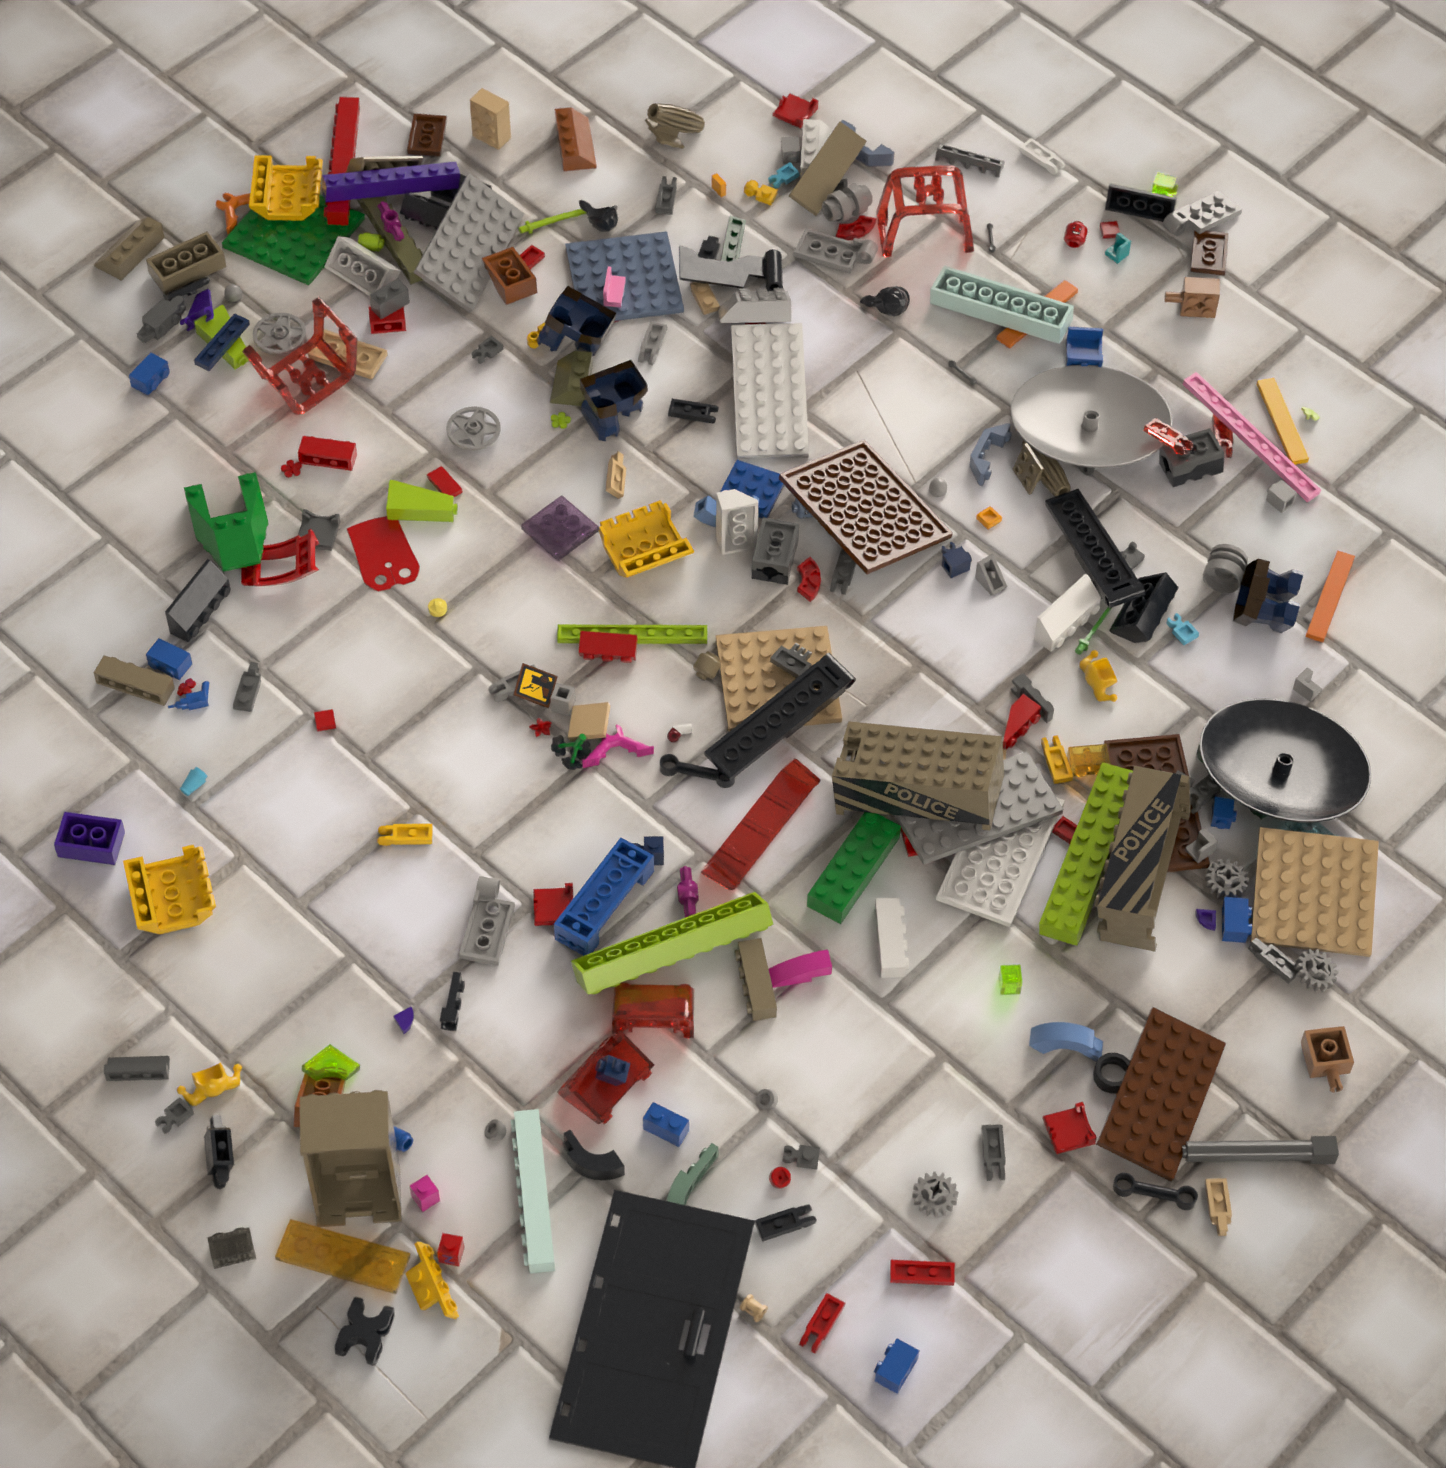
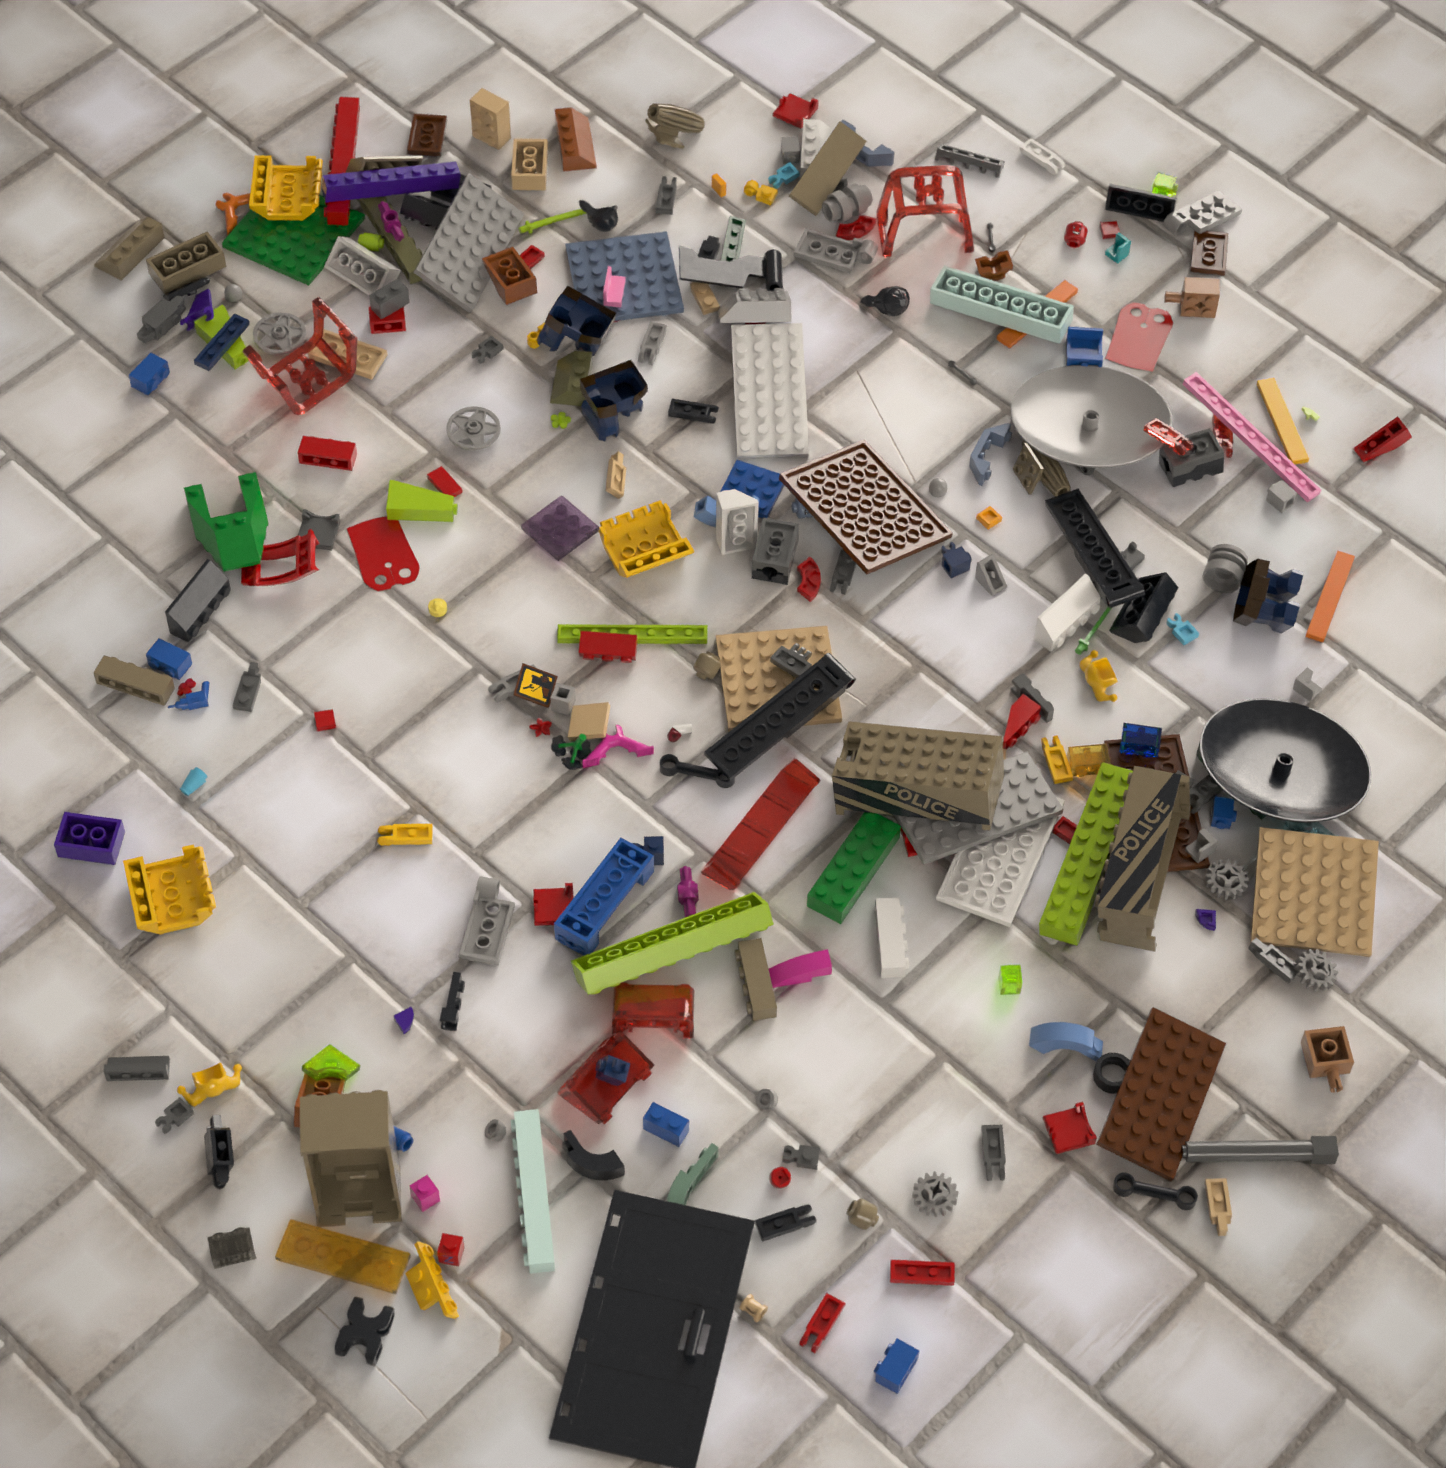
red plant [281,460,302,477] -> none
blue brick [1222,897,1252,943] -> none
none -> tan brick [511,139,548,190]
none -> dark tan head [846,1198,879,1230]
none -> dark orange cylinder [975,250,1013,281]
none -> piece [1105,302,1173,372]
none -> clear blue brick [1119,723,1162,757]
none -> red slope [1353,416,1412,462]

